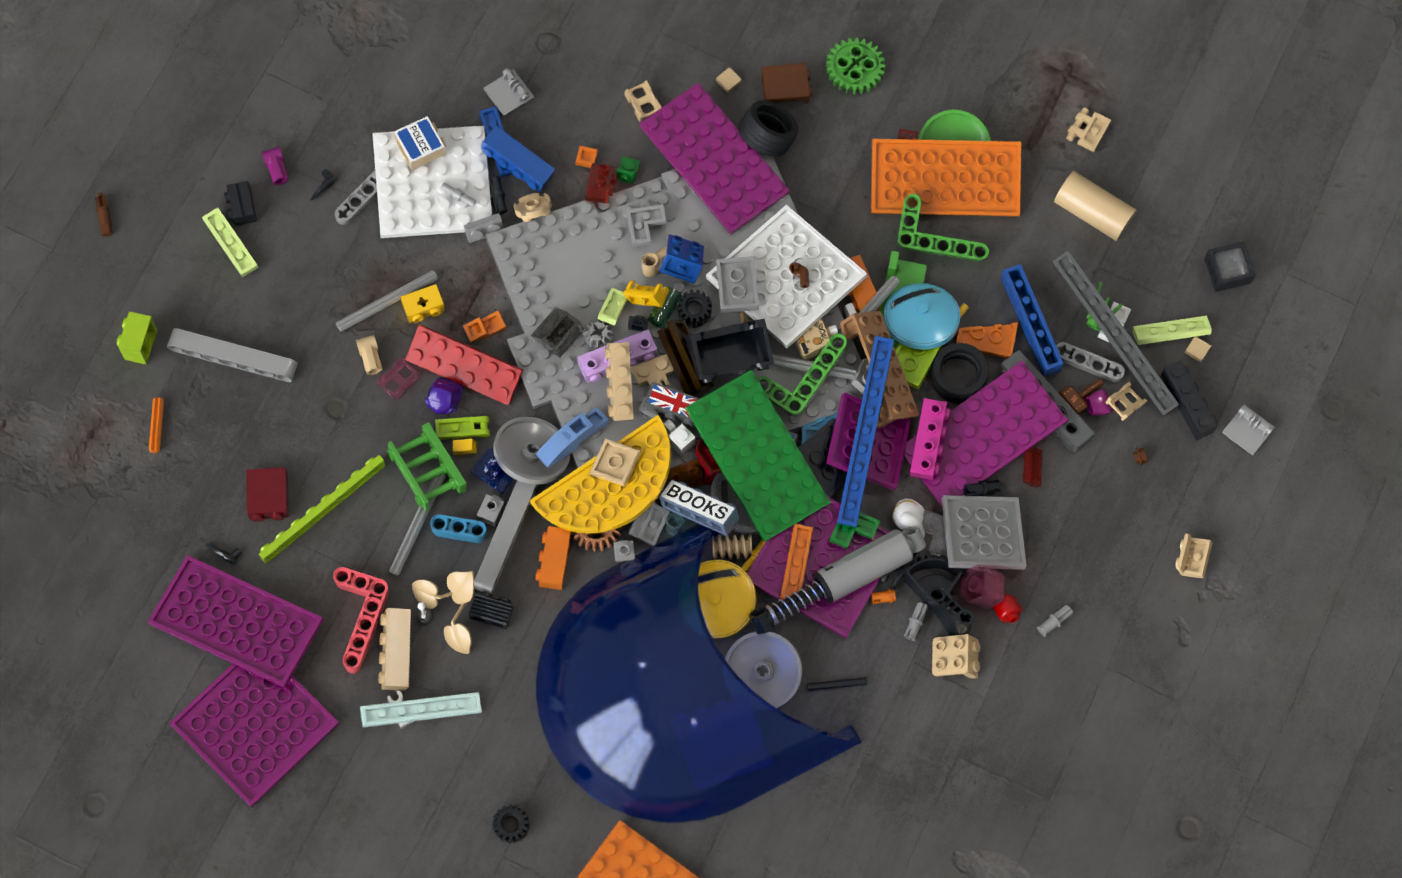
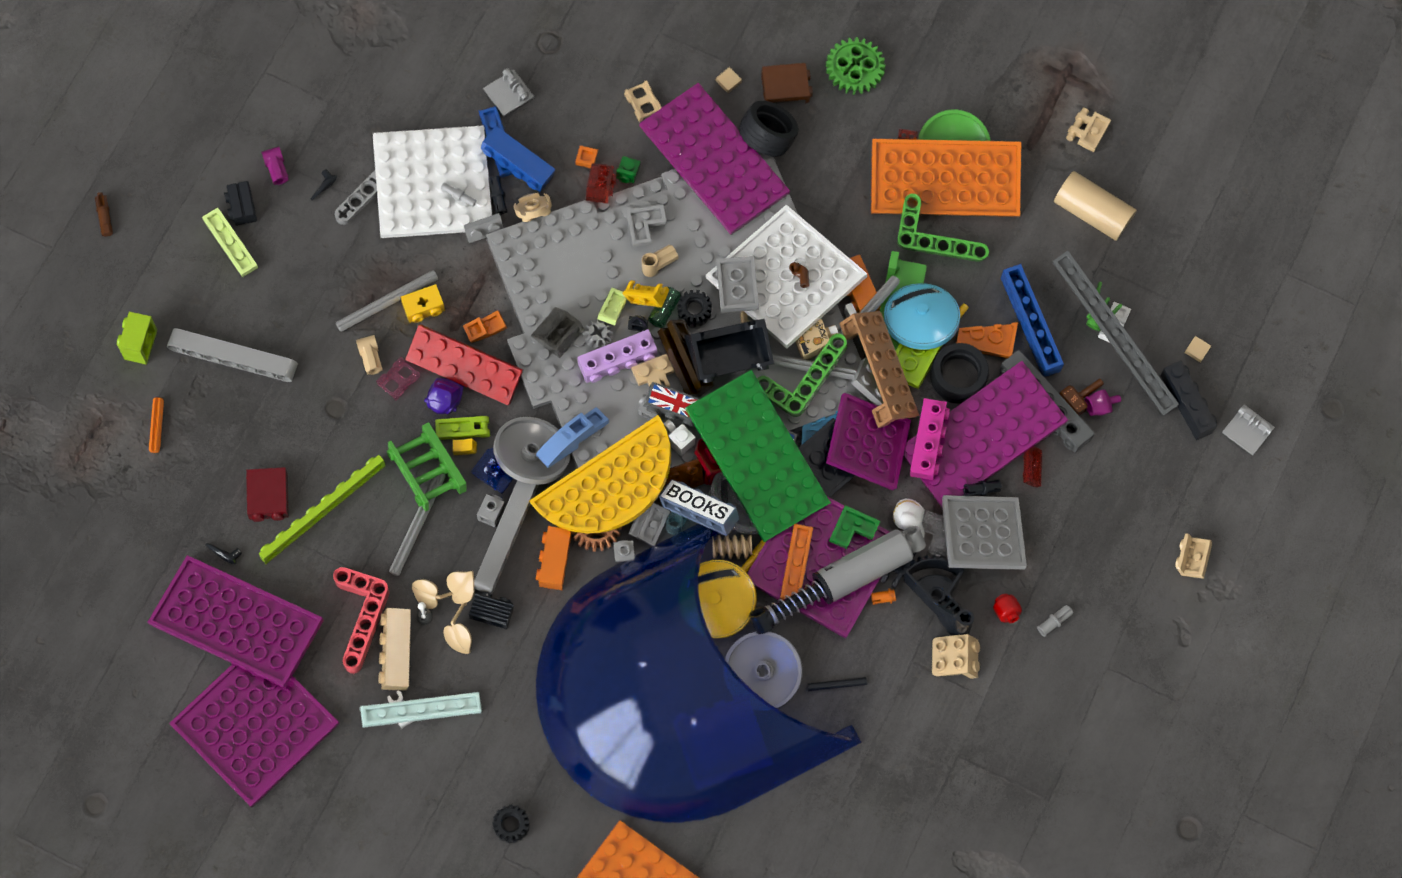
piece [394,116,446,170] -> none
dark azure beam [430,515,487,543] -> none
tan tile [590,438,641,487] -> none
tan brick [605,342,634,421] -> none
blue bracket [659,234,704,284] -> none
blue plate [837,336,894,528] -> none
light grey axle [903,602,928,641] -> none
clear pink brick [960,565,1005,609] -> none
light grey beam [1056,342,1125,382] -> none
tan piece [1105,382,1147,421] -> none
yellowish green plate [1133,316,1212,345] -> none
reddish brown plate [1133,447,1148,466] -> none
piece [1204,242,1256,292] -> none

